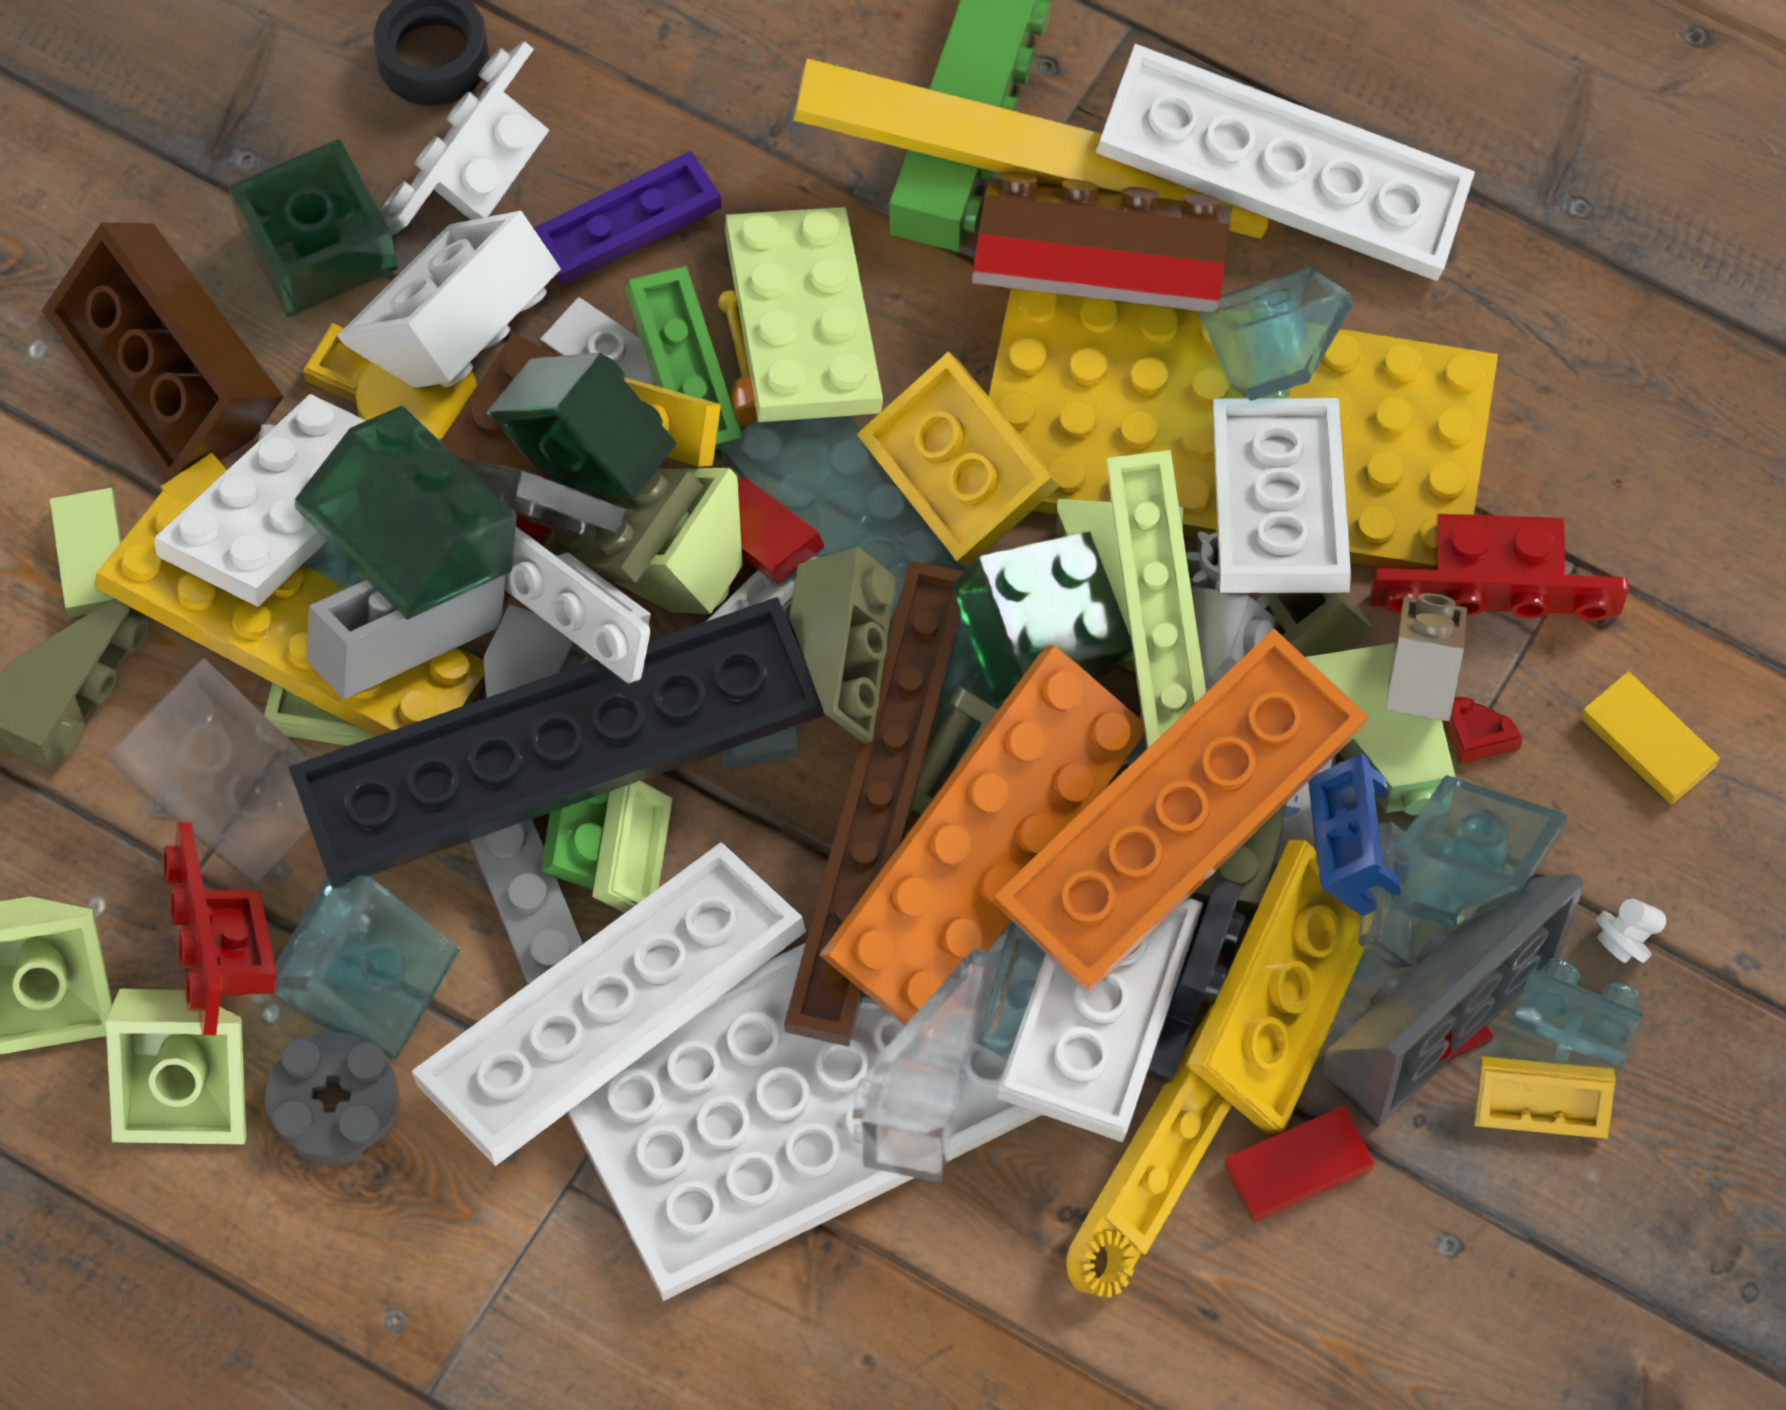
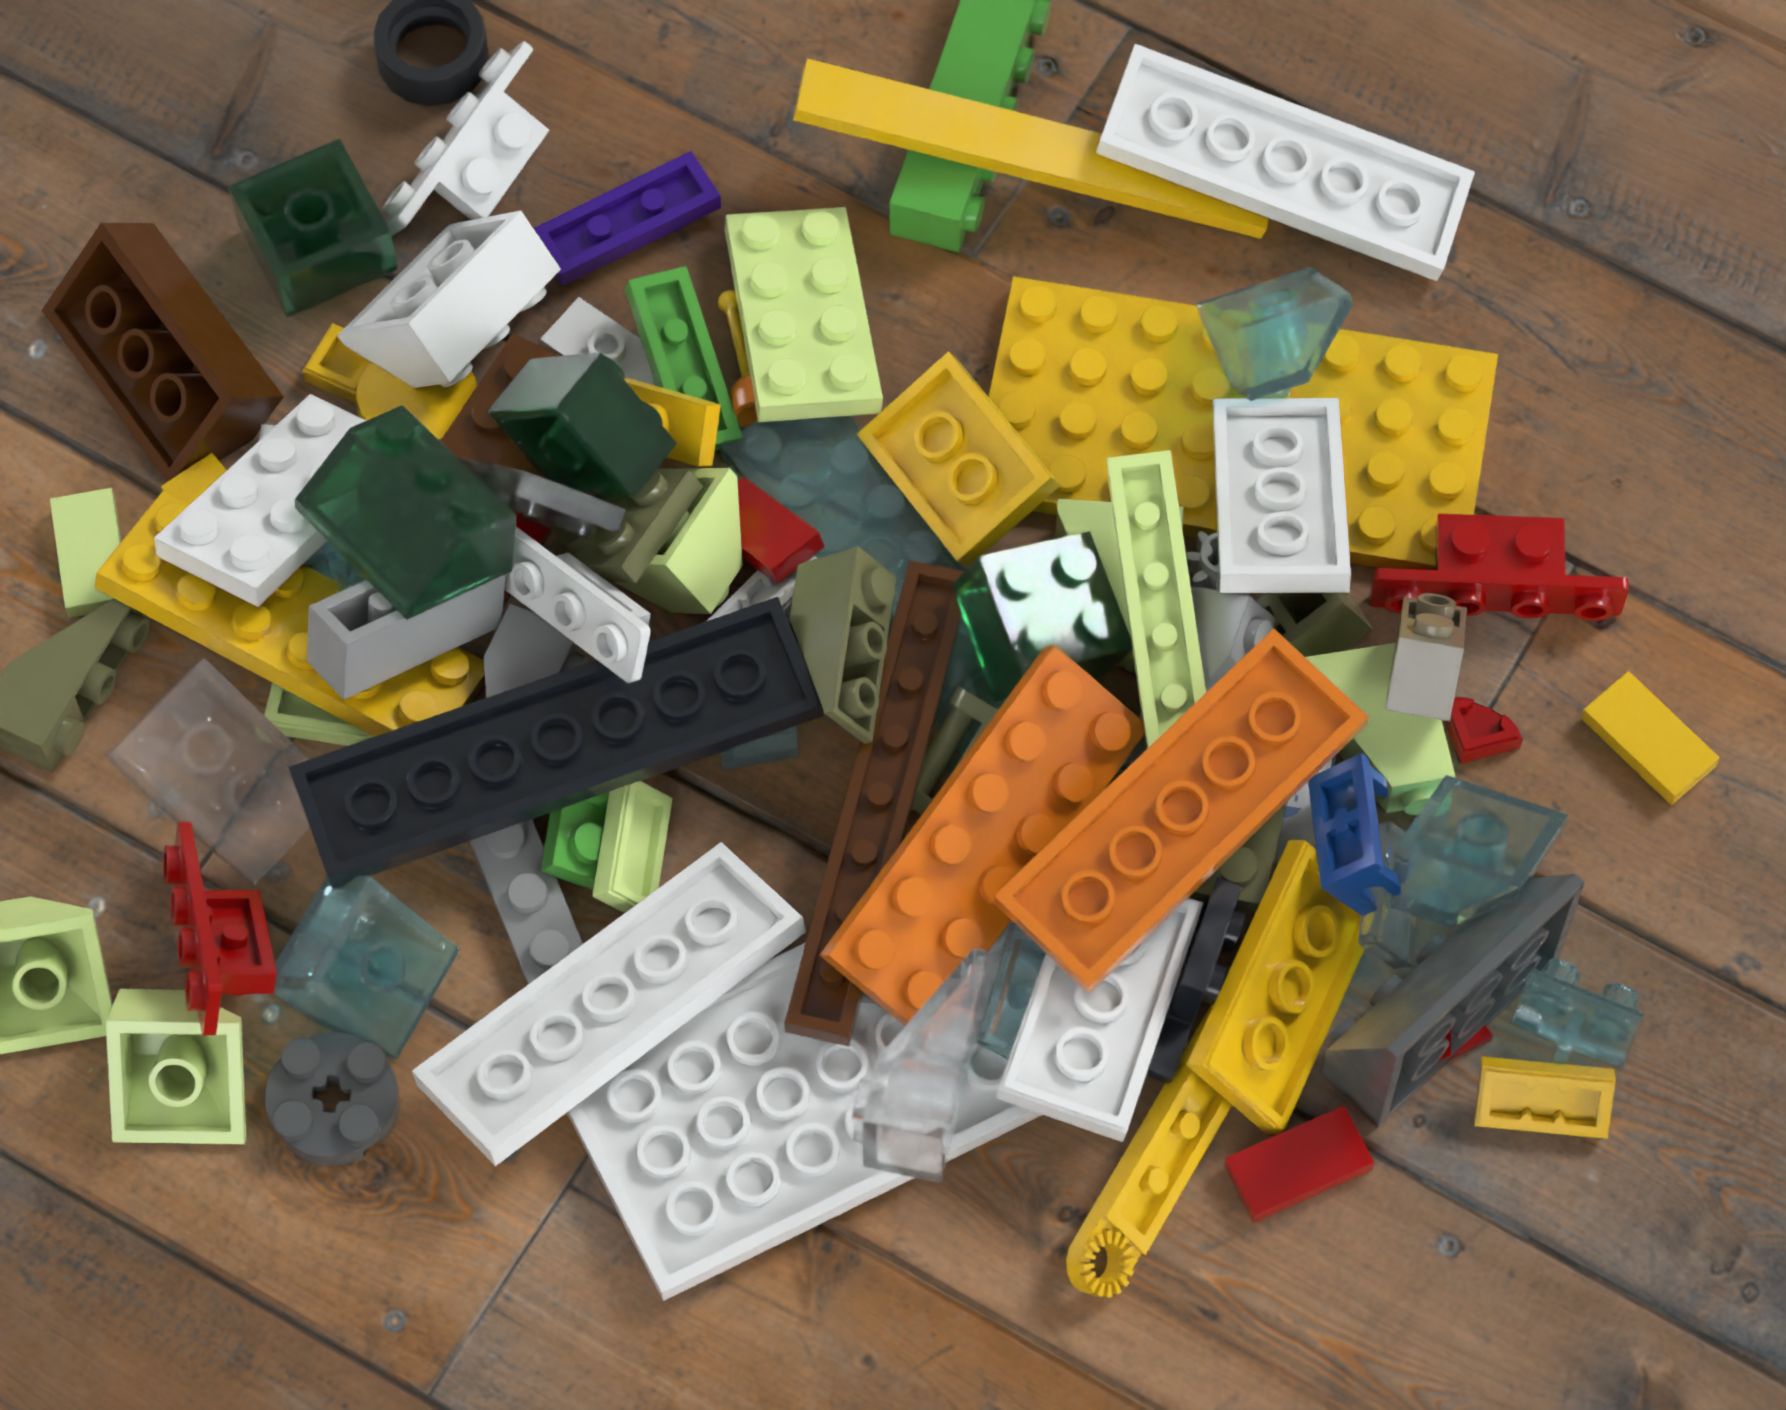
reddish brown slope [972,172,1232,313] -> none
white plate [1596,899,1666,963] -> none

